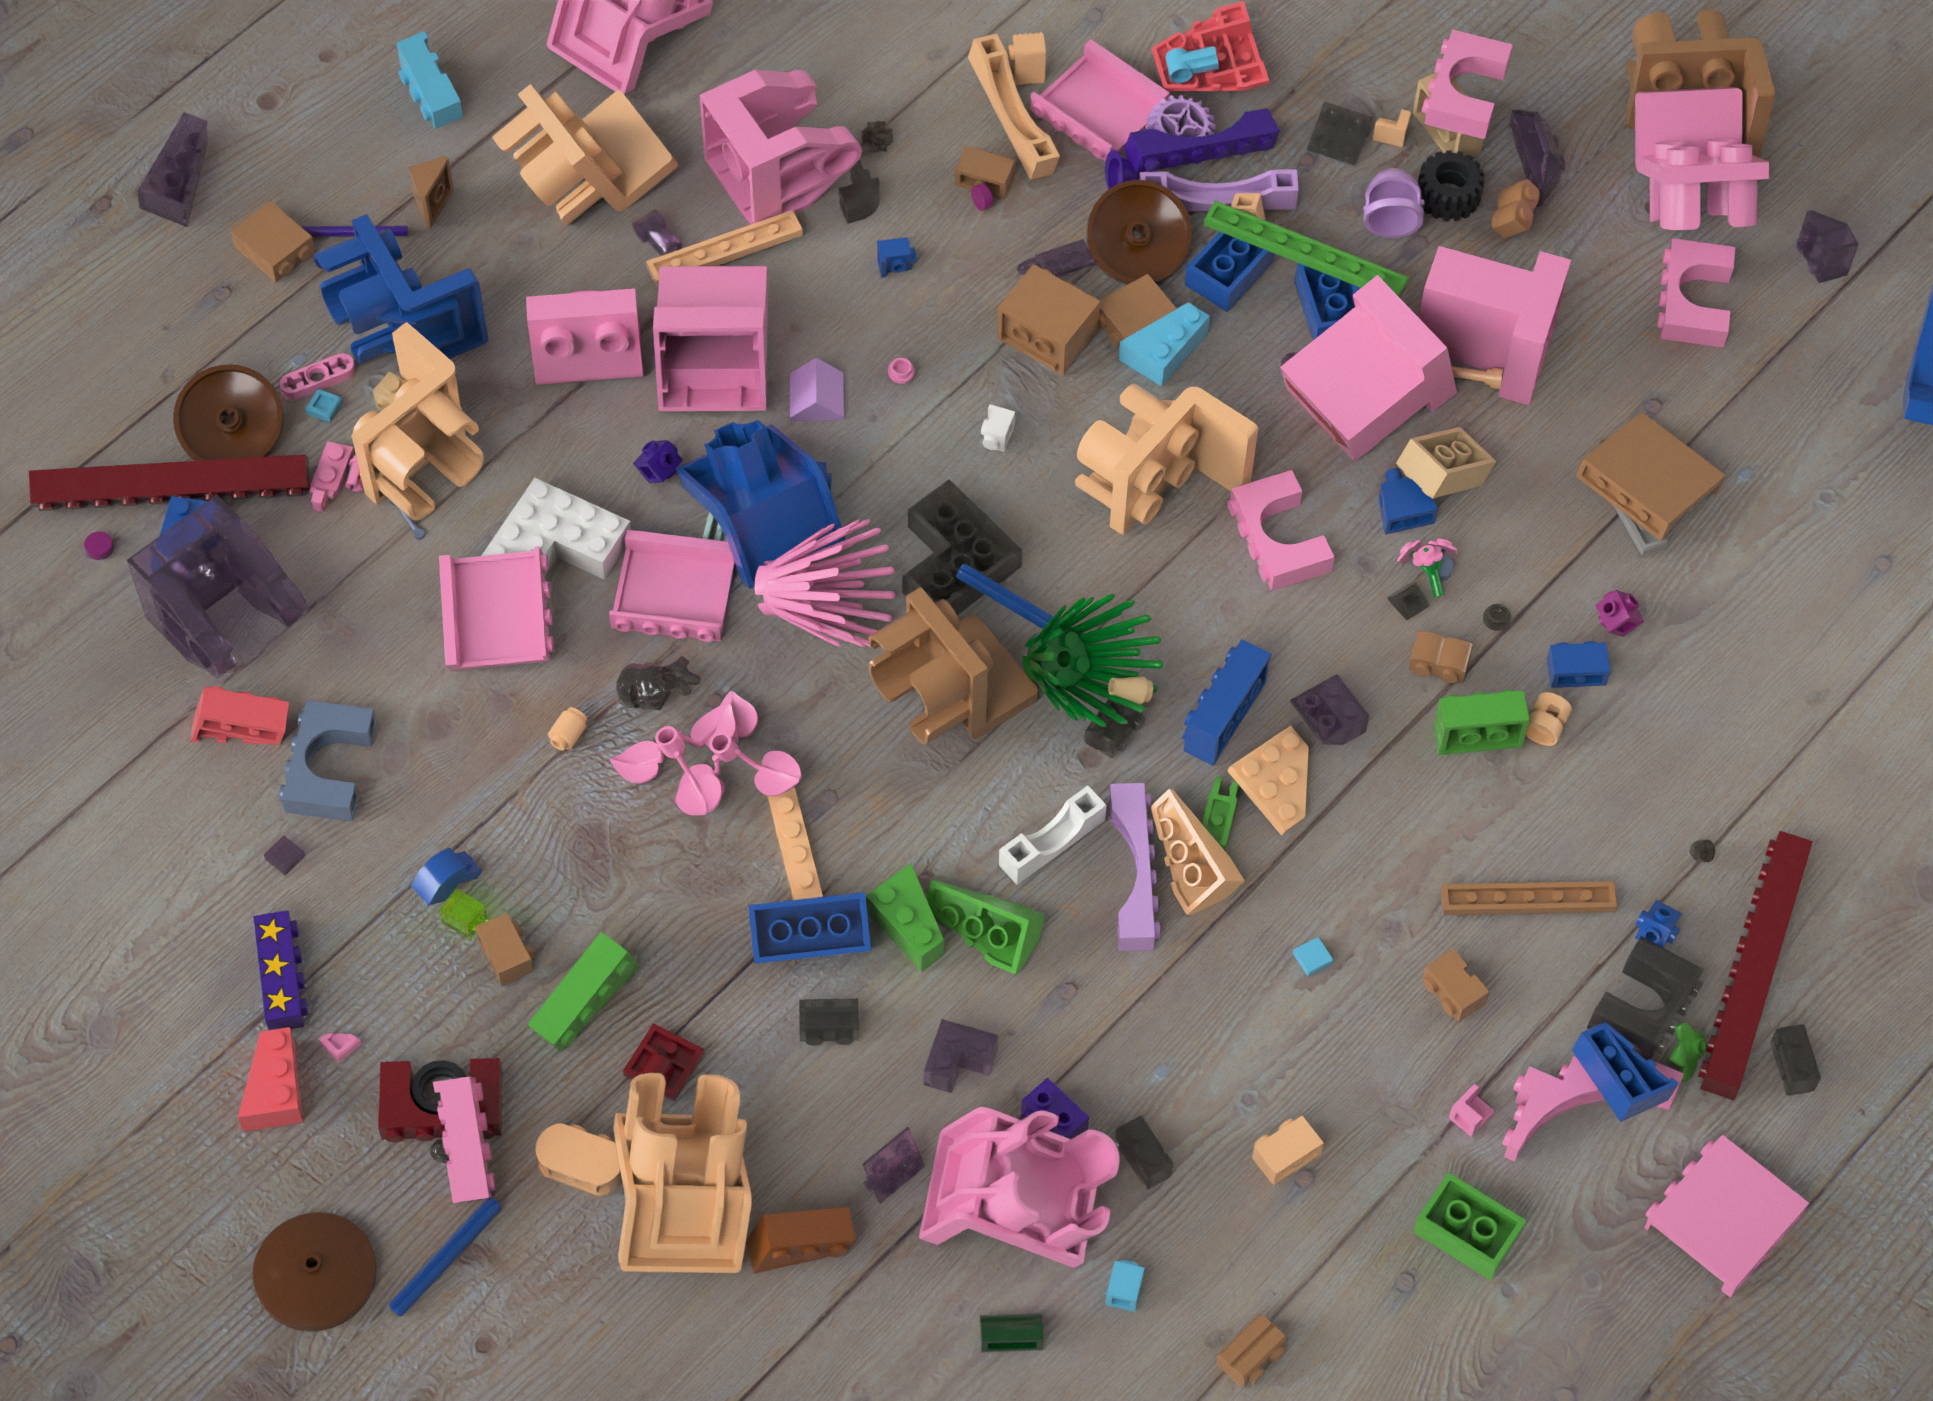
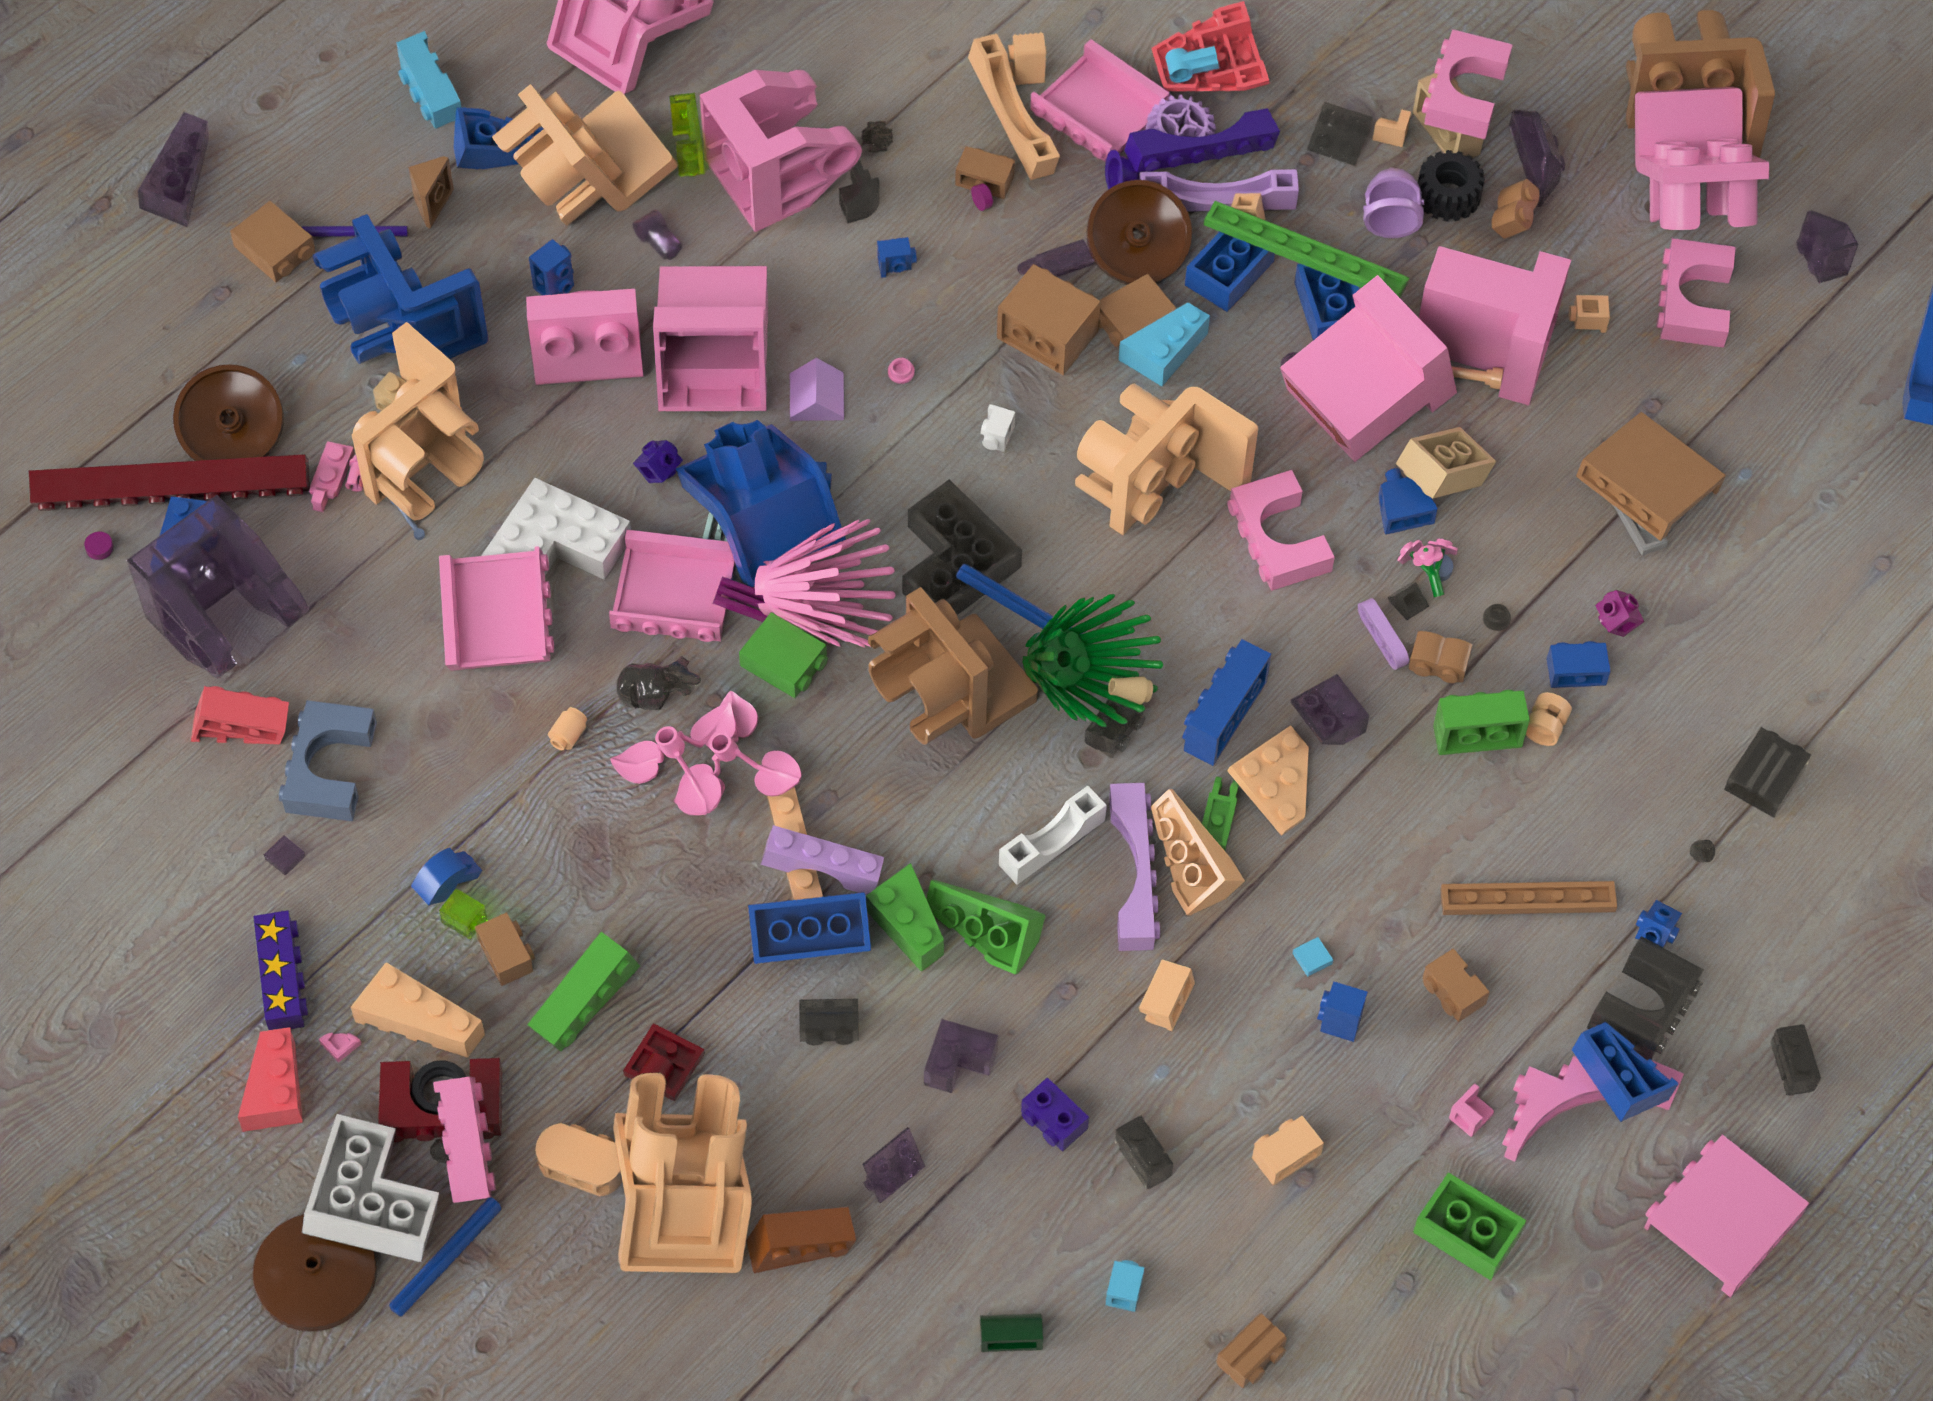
bright pink beam [279,353,355,401] -> none
medium azure tile [305,388,343,423] -> none
light nougat plate [646,210,803,287] -> none
bright pink piece [919,1107,1120,1268] -> none
bright green plate [1670,1023,1707,1082] -> none
dark red brick [1698,830,1813,1100] -> none
none -> white brick [302,1114,439,1262]
none -> light nougat wedge [351,962,485,1058]
none -> blue wedge [453,107,543,169]
none -> blue brick [529,239,574,296]
none -> clear neon green panel [669,93,705,177]
none -> magenta tile [713,576,767,622]
none -> bright green brick [739,612,828,698]
none -> lavender arch [761,825,884,895]
none -> light nougat hinge [1139,960,1195,1031]
none -> blue brick [1317,981,1367,1042]
none -> lavender beam [1358,598,1409,670]
none -> light nougat brick [1569,295,1610,333]
none -> clear smoke brick [1724,727,1811,818]

